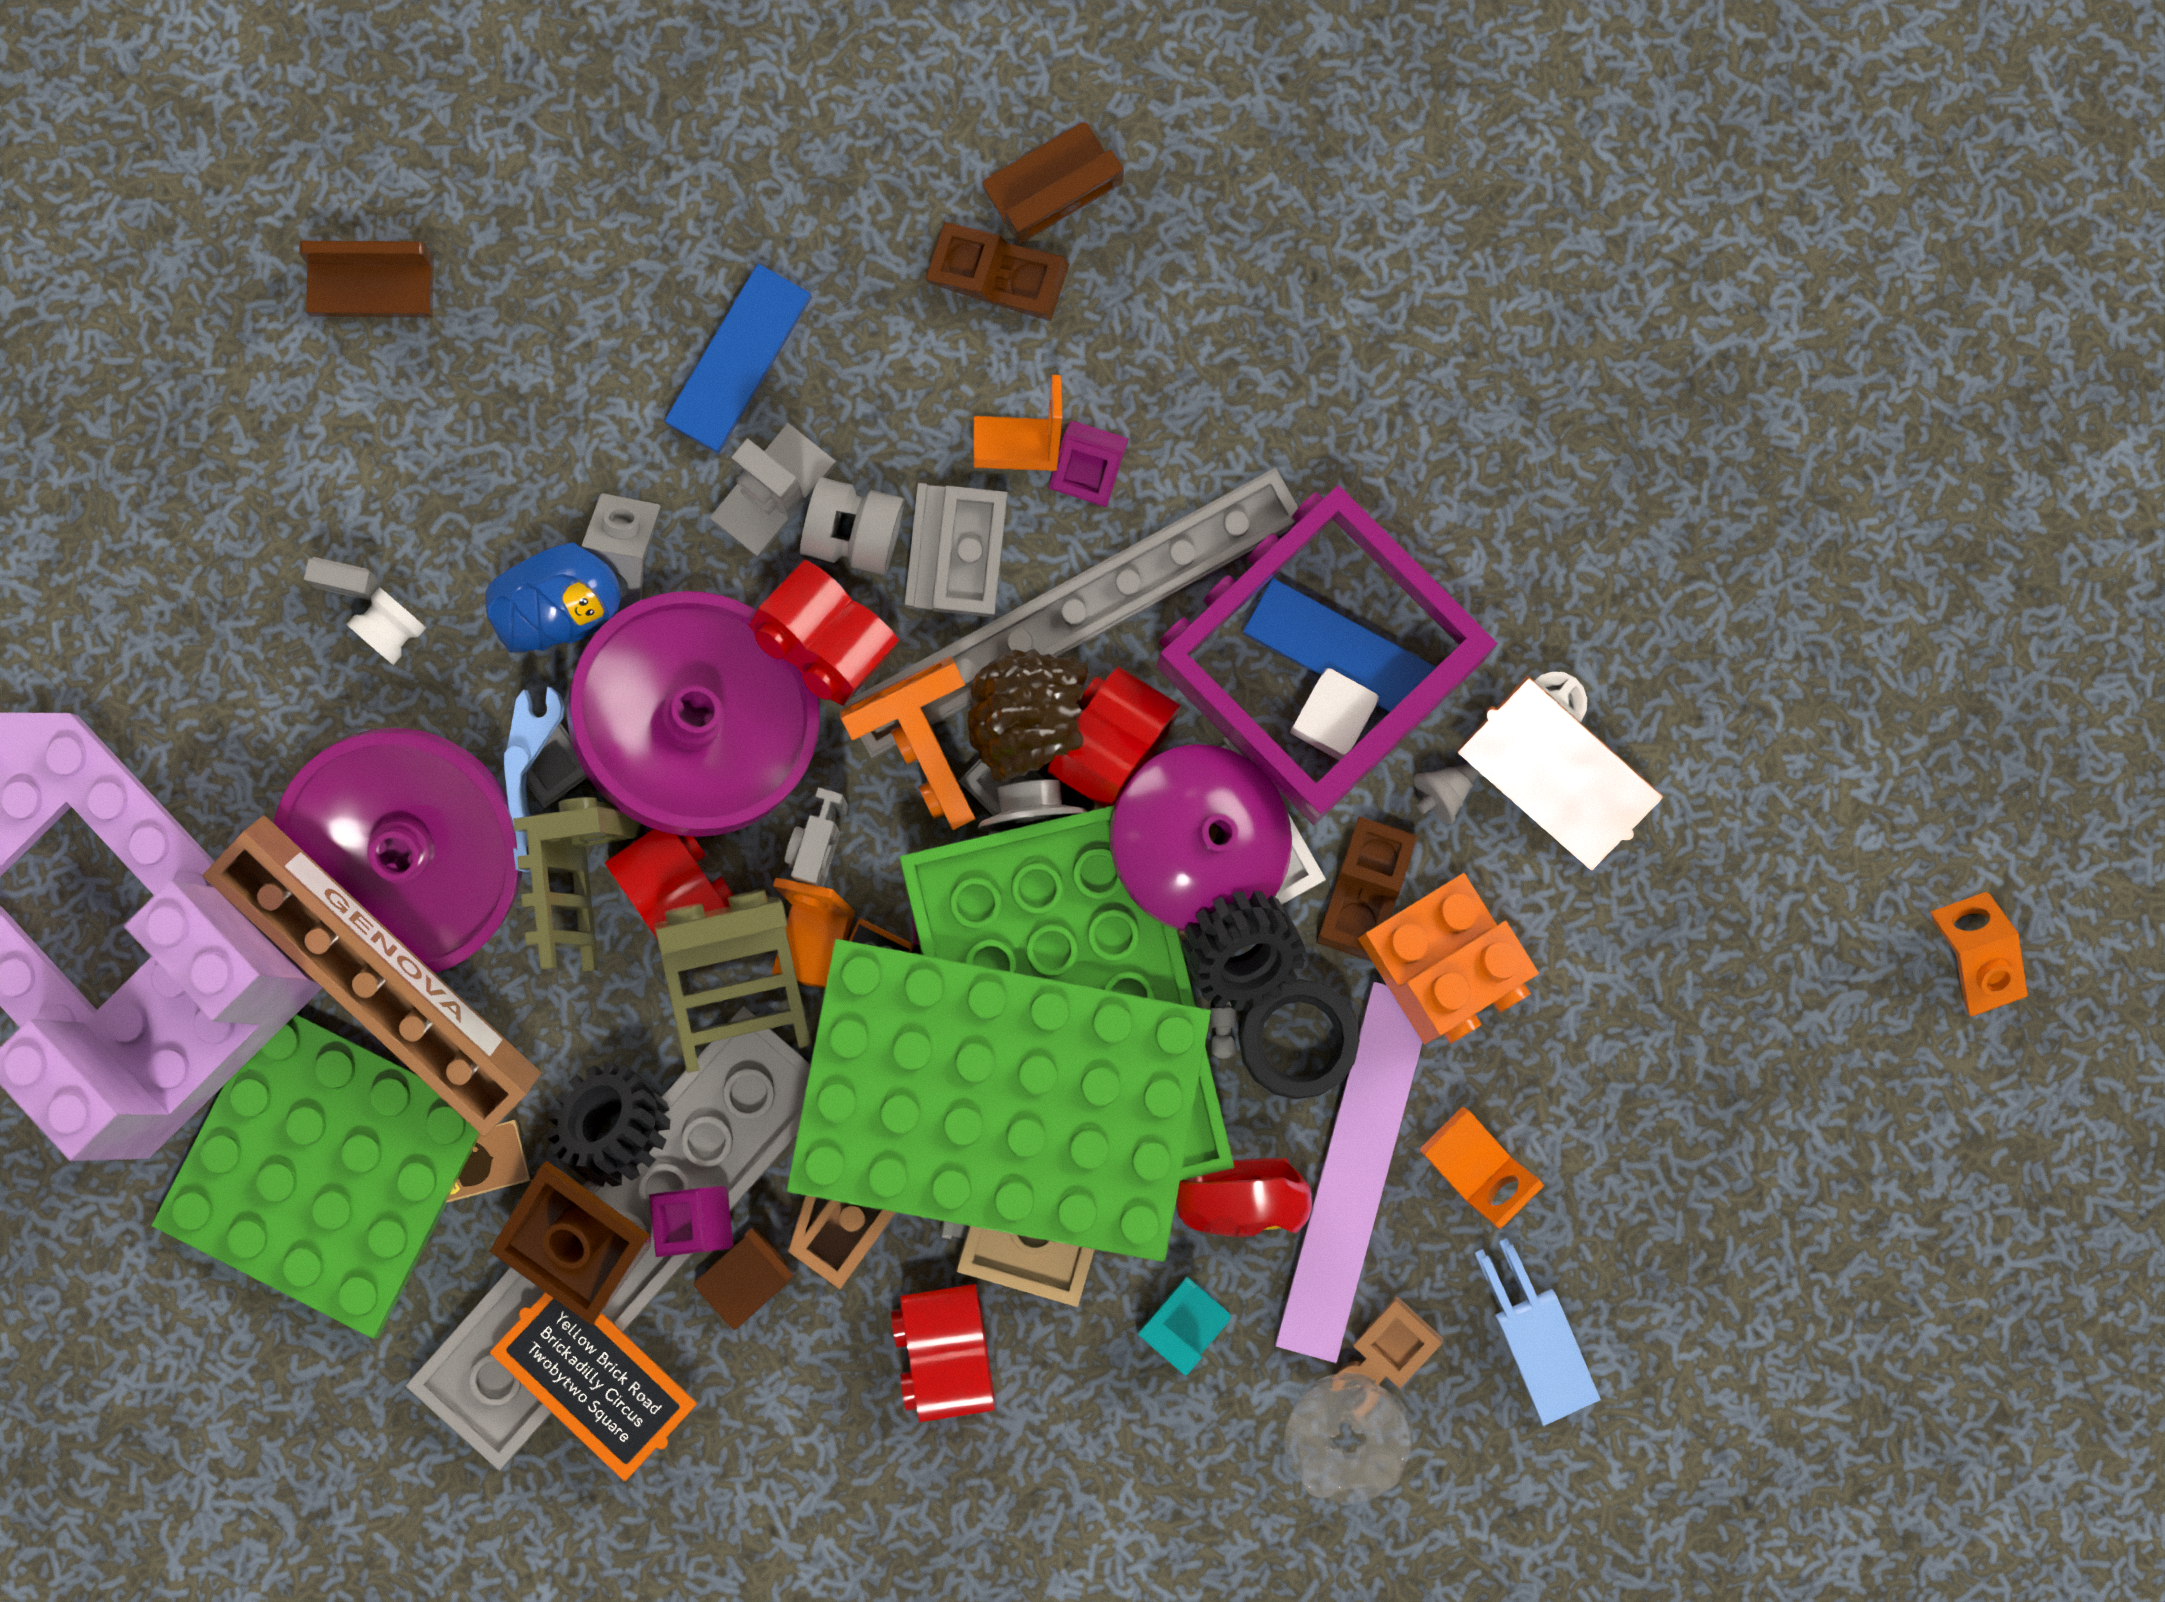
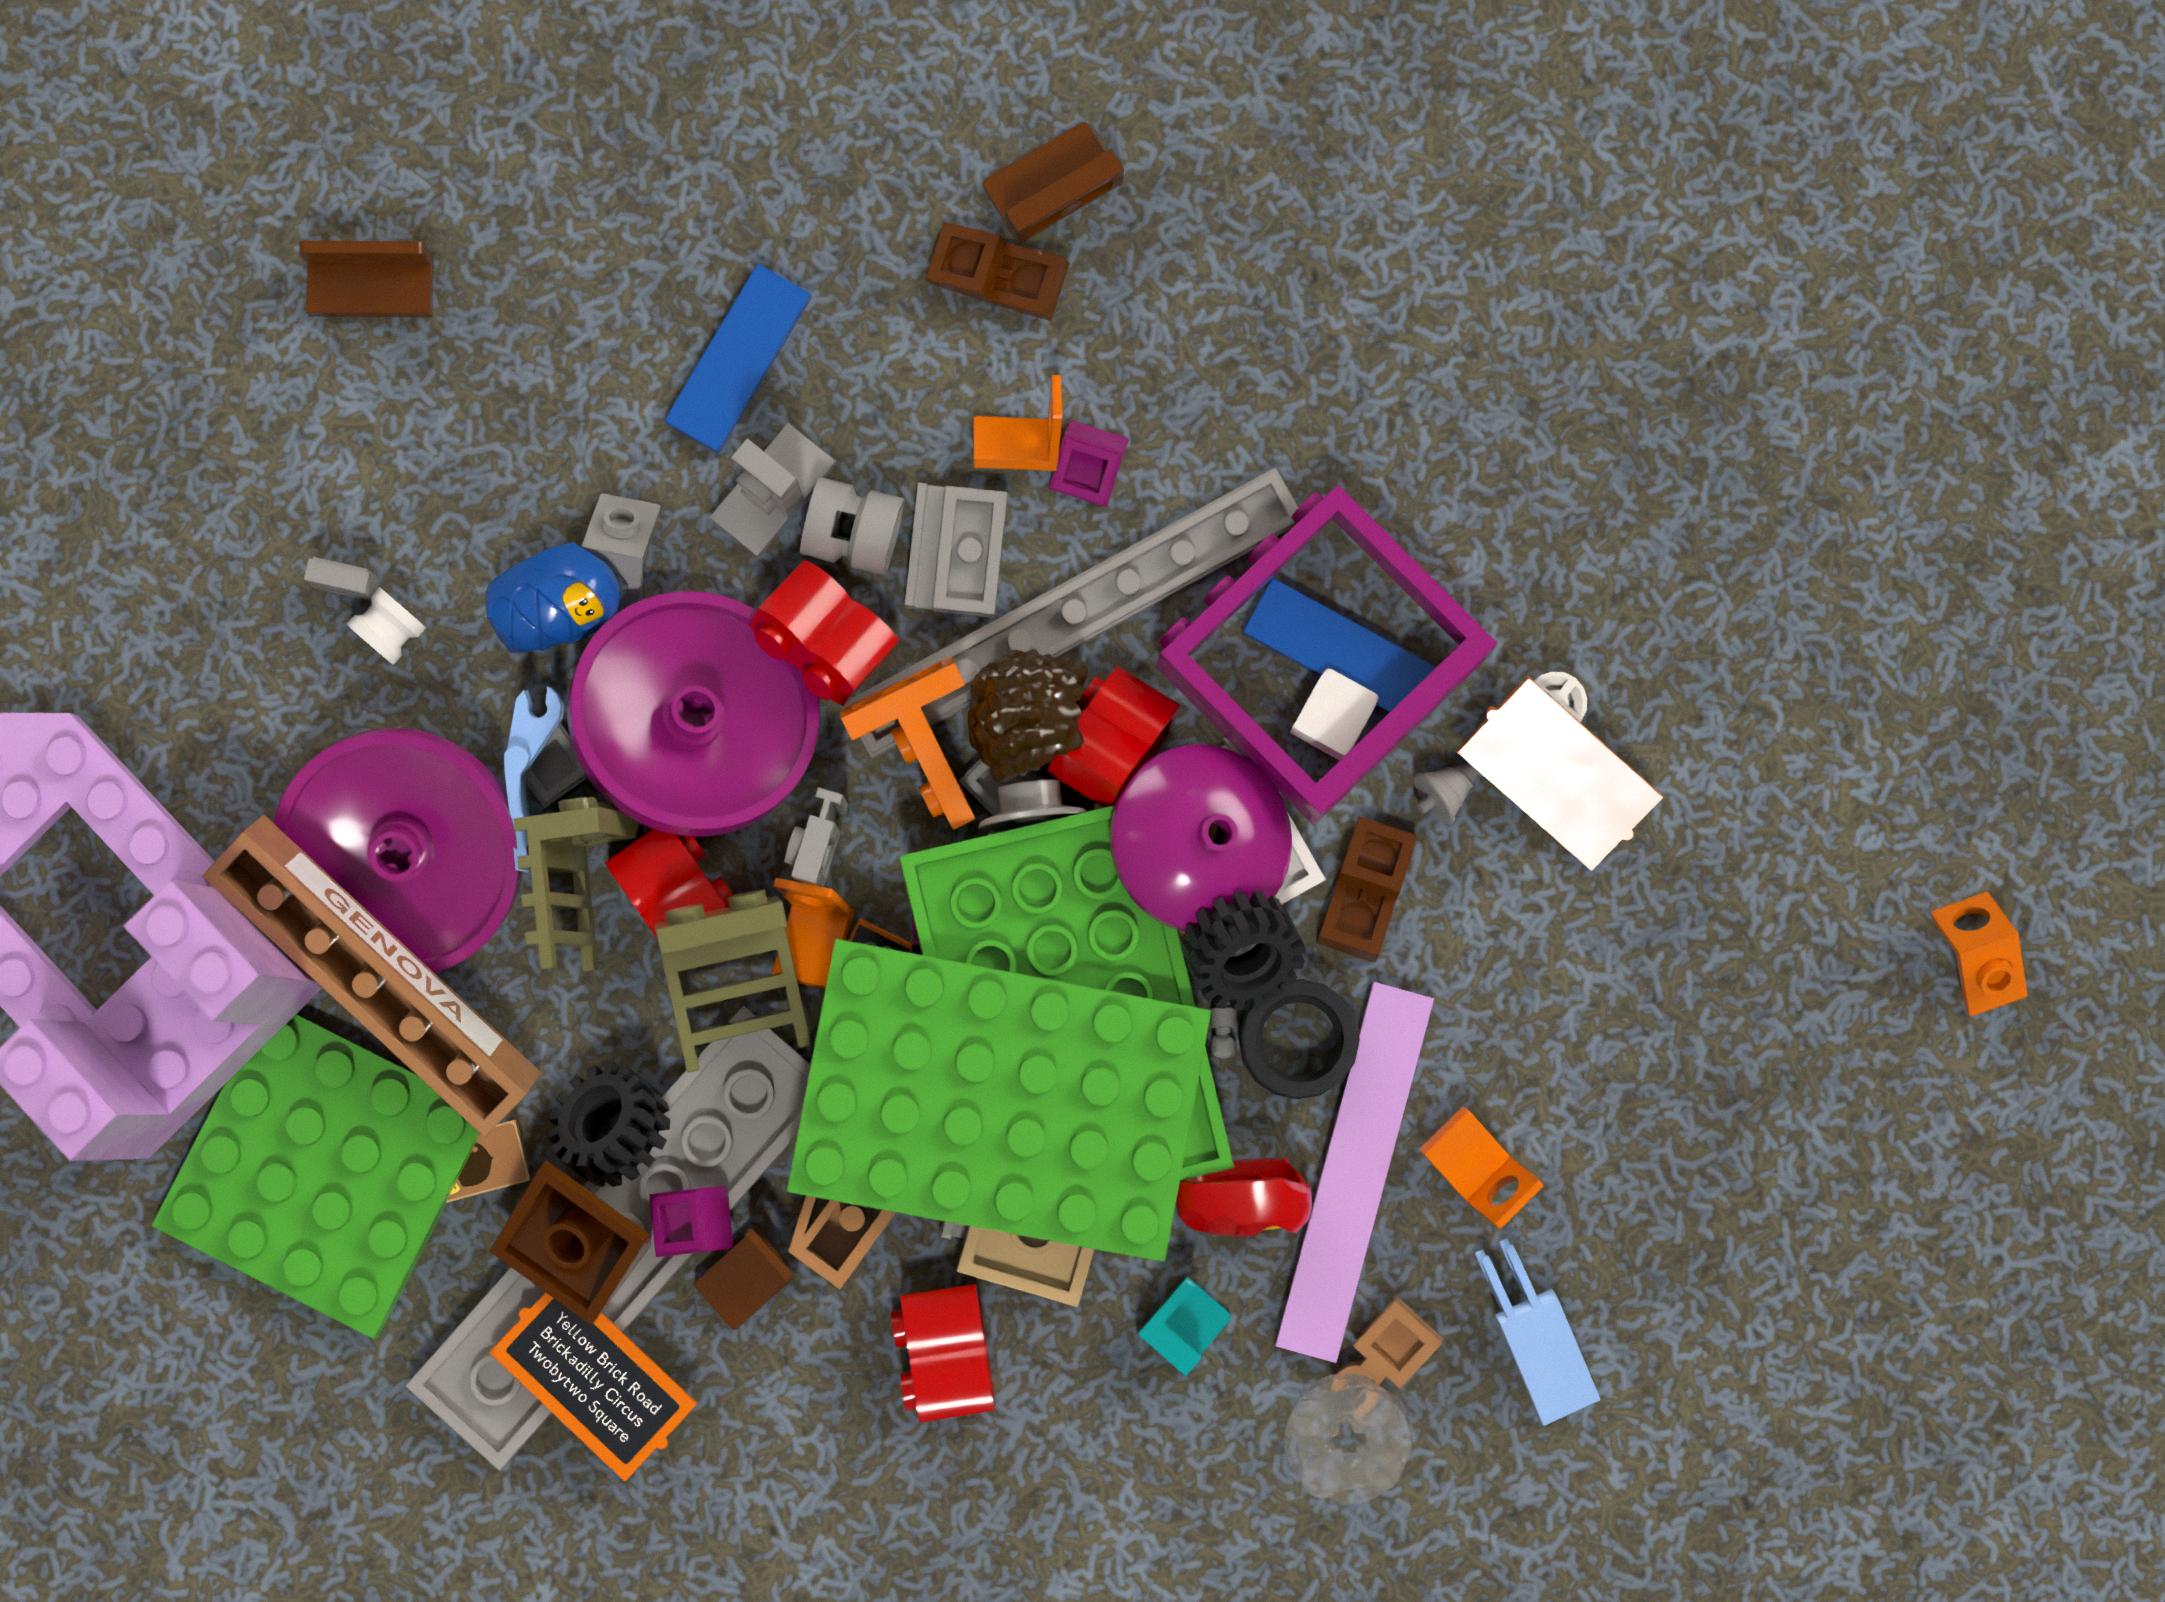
orange plate [1358,873,1539,1045] -> none

